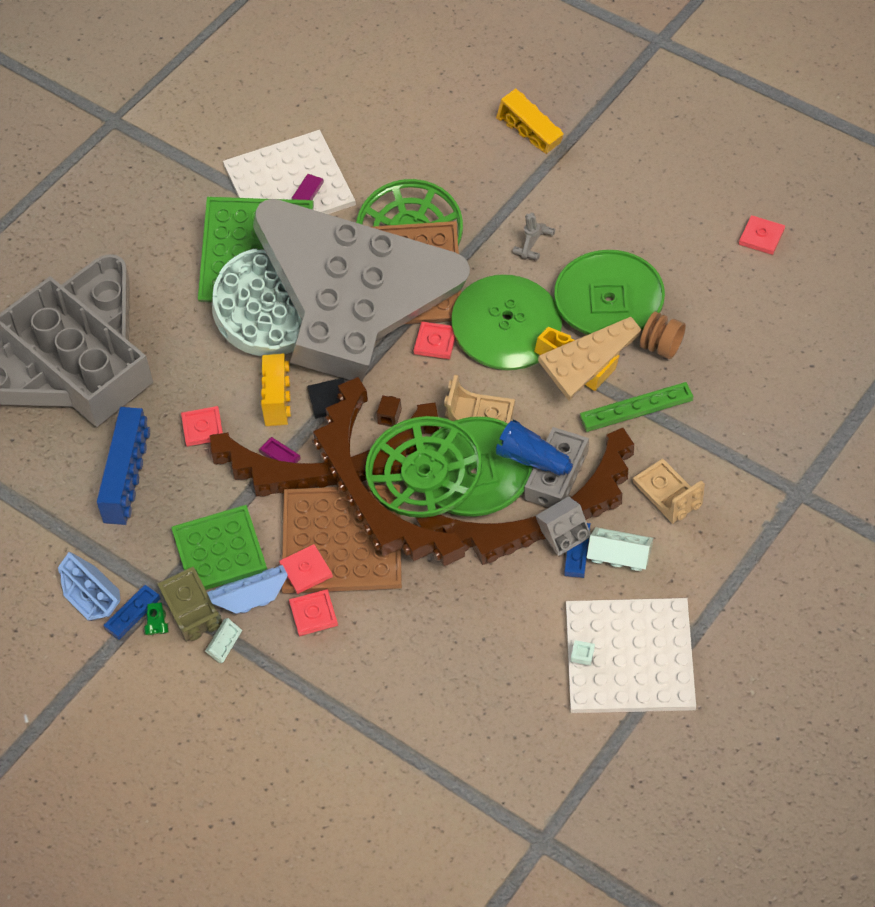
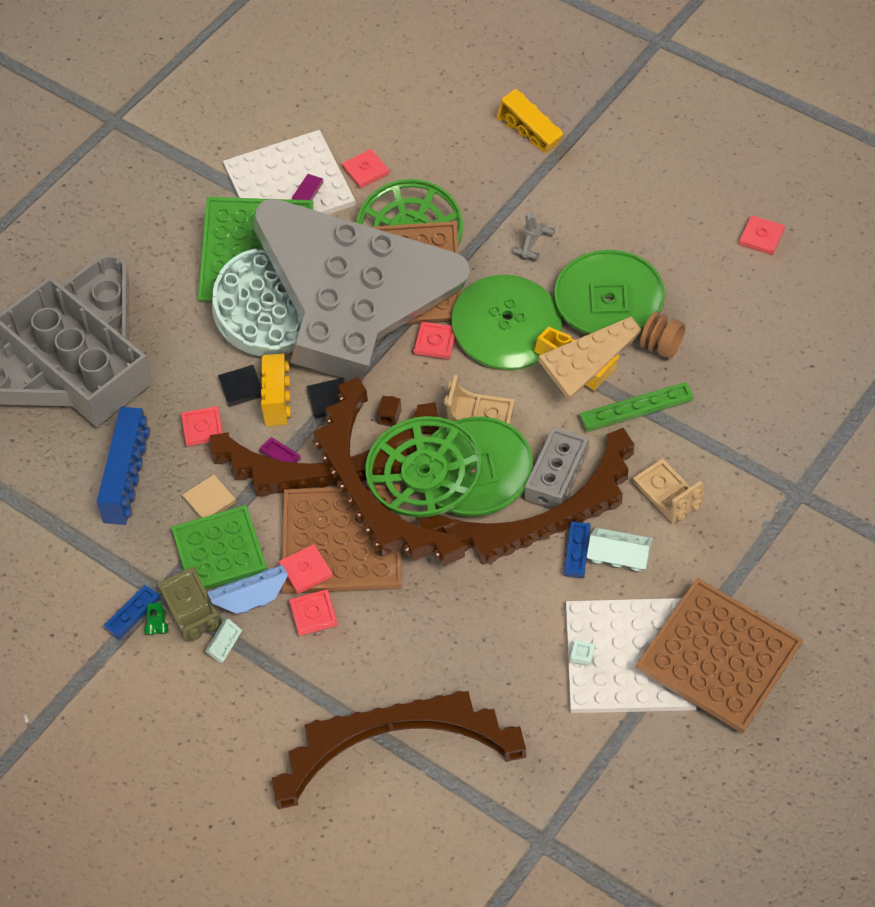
light blue wedge [58,552,121,621] -> none
blue cone [496,419,573,476] -> none
light grey slope [536,496,591,556] -> none
none -> tan tile [182,475,237,518]
none -> black tile [218,365,262,407]
none -> reddish brown arch [272,691,526,809]
none -> coral plate [342,149,389,189]
none -> medium nougat plate [635,578,803,734]

